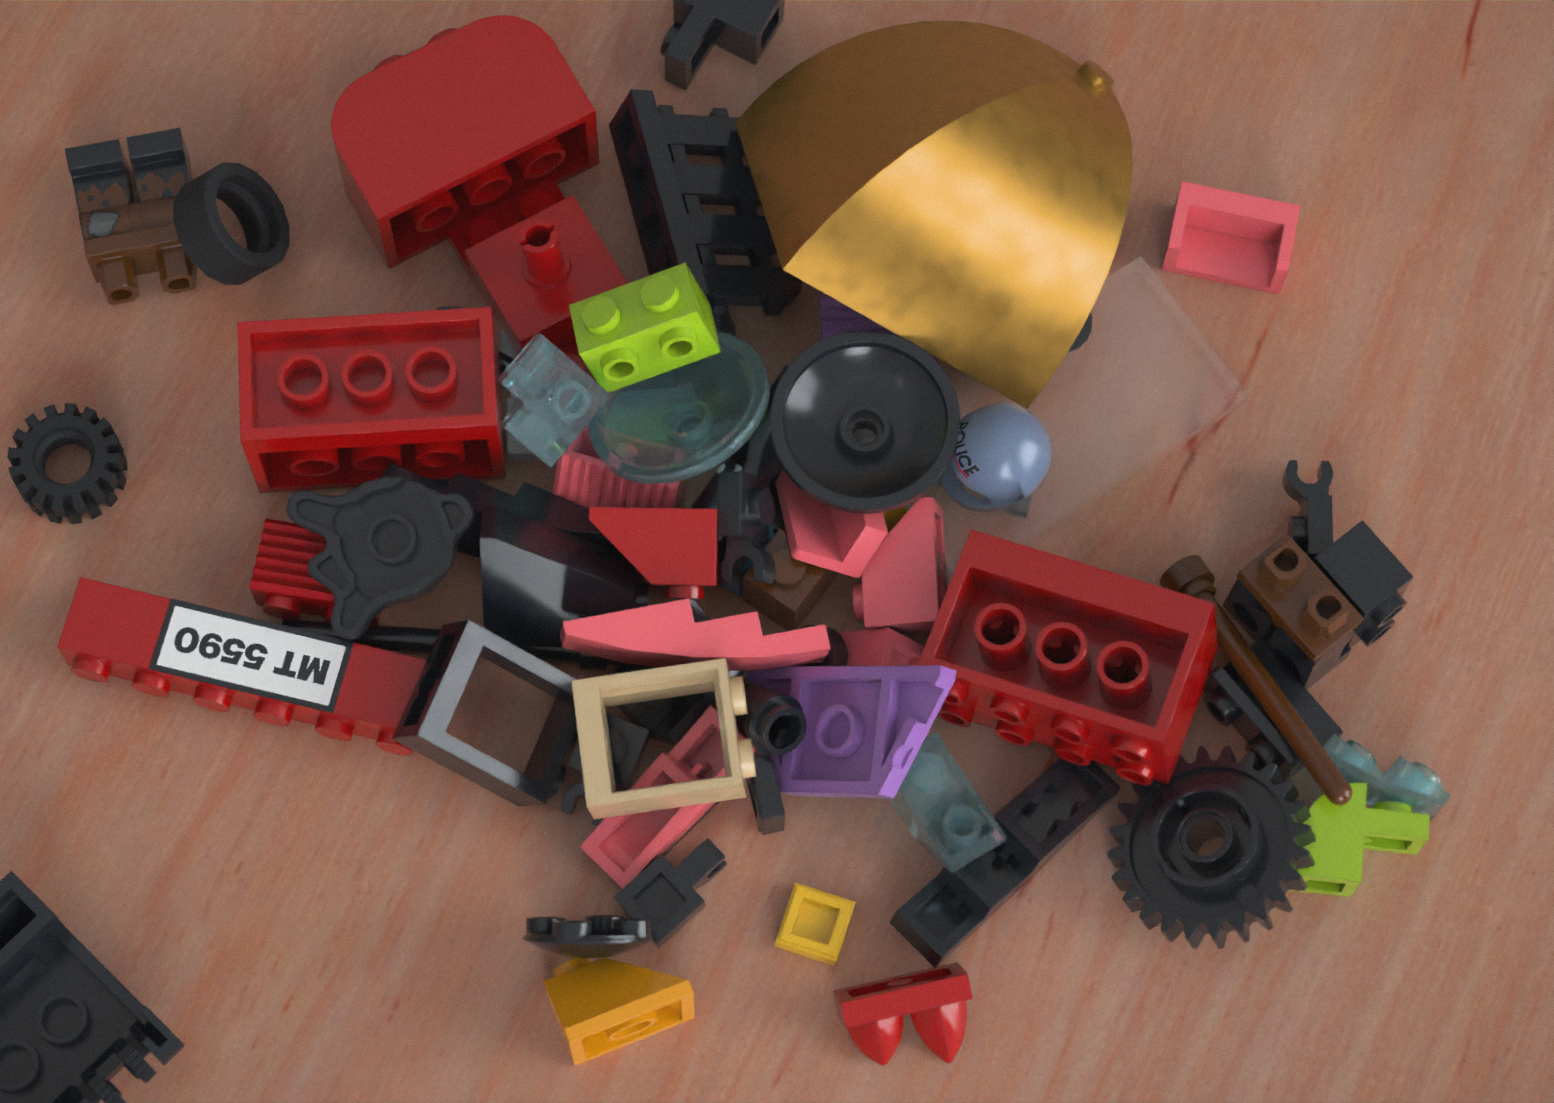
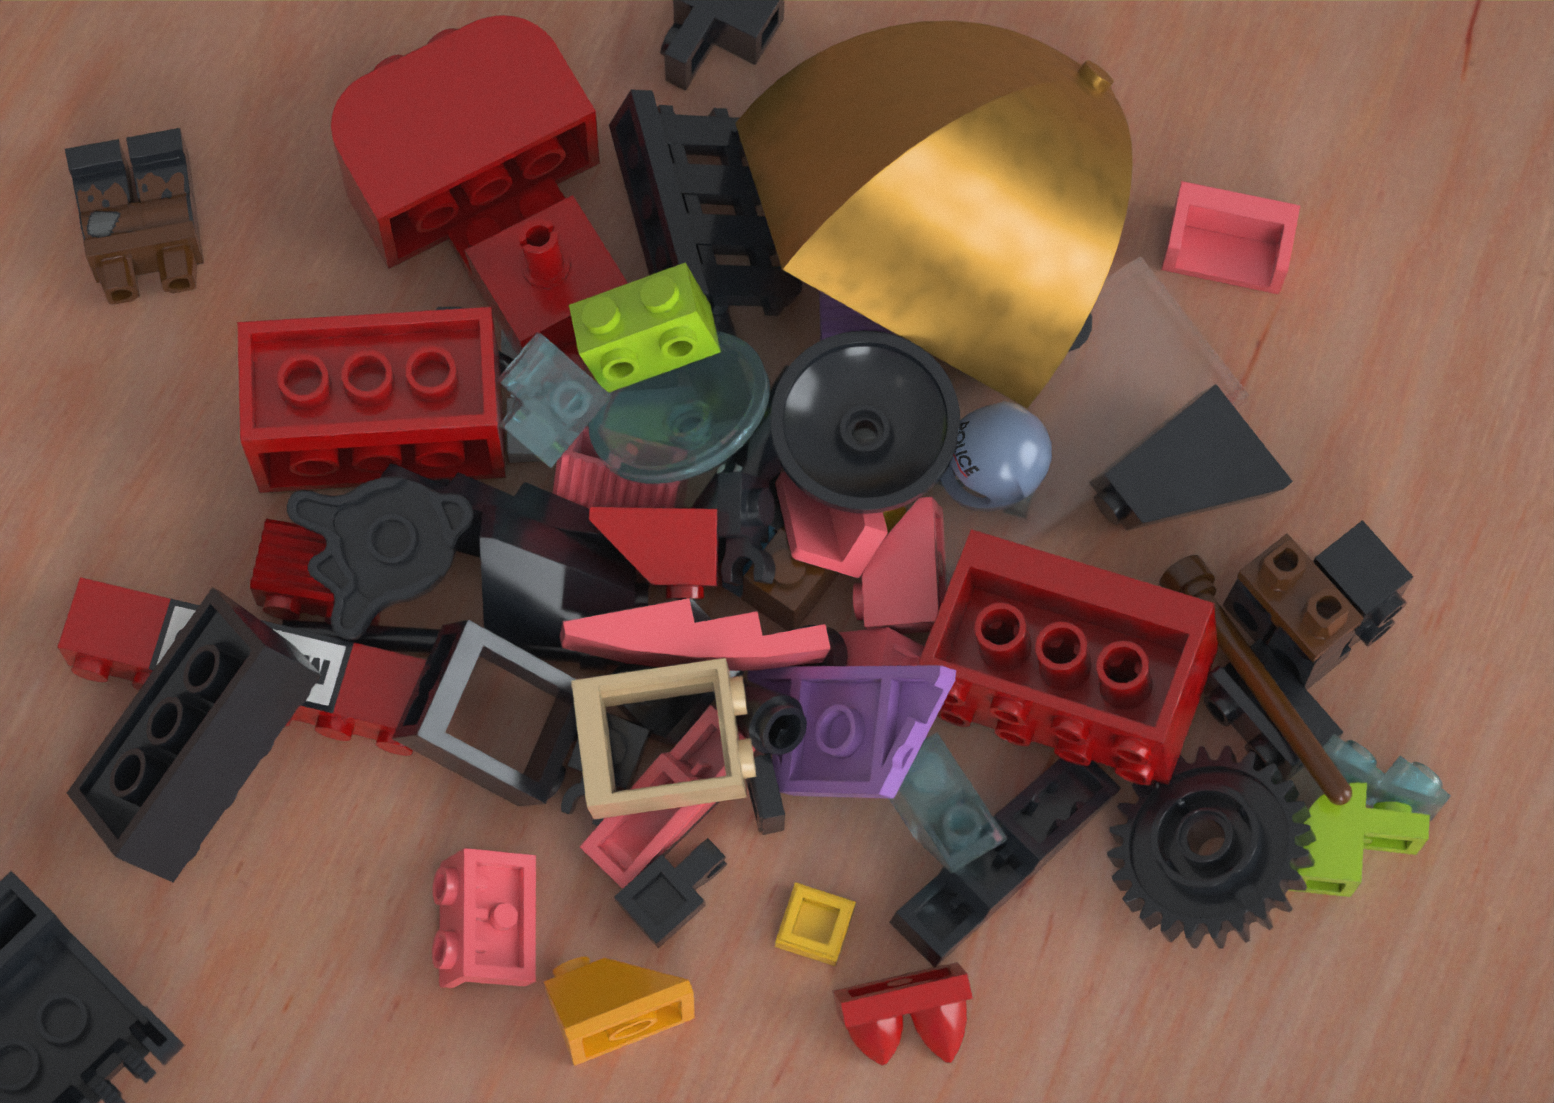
black tyre [7,403,128,524] -> none
black tyre [173,162,289,285] -> none
black dish [523,915,654,958] -> none
black plate [1282,460,1333,561] -> none
none -> black slope [67,587,321,883]
none -> coral bracket [432,848,536,988]
none -> black slope [1089,384,1293,531]

